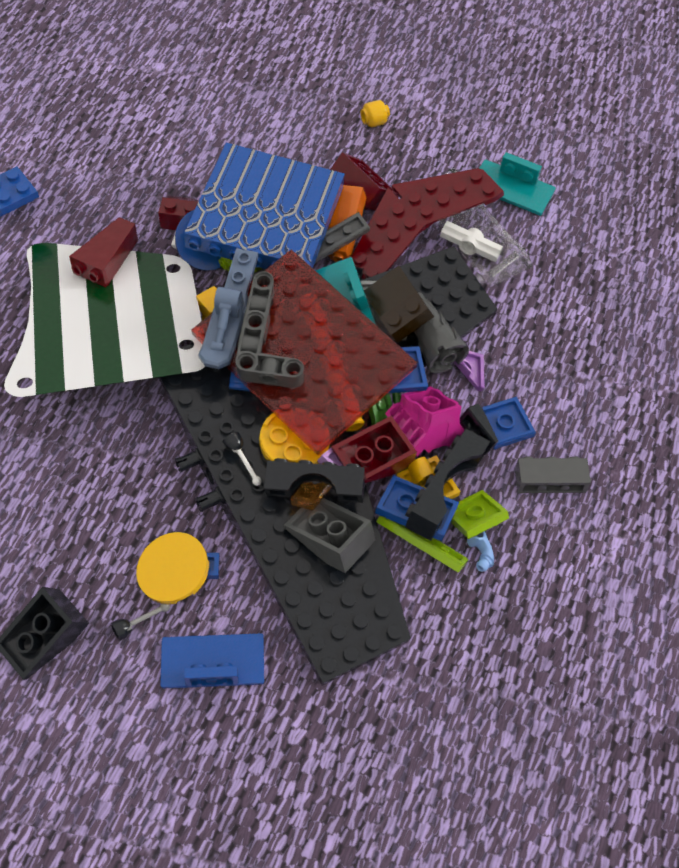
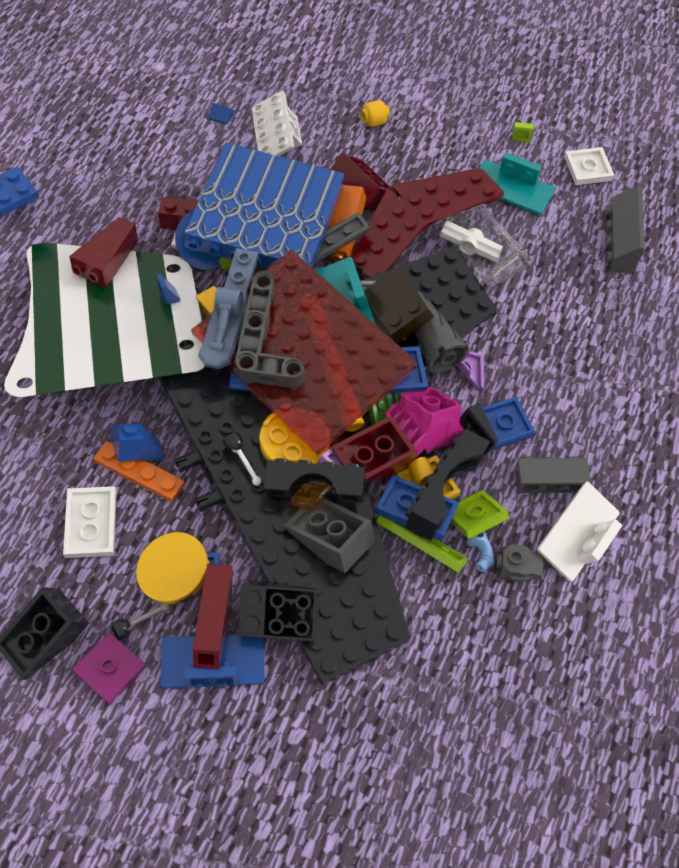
none -> white plate [63,486,117,558]
none -> magenta plate [72,632,146,705]
none -> orange plate [93,441,185,503]
none -> blue slope [109,424,164,461]
none -> blue slope [157,274,181,305]
none -> dark red slope [193,564,233,669]
none -> blue slope [209,103,235,125]
none -> black slope [238,581,318,641]
none -> white bracket [252,91,302,156]
none -> dark grey hand [495,544,543,582]
none -> lime tile [512,122,534,143]
none -> white bracket [537,482,622,582]
none -> white plate [564,147,614,185]
none -> dark grey slope [605,185,644,274]

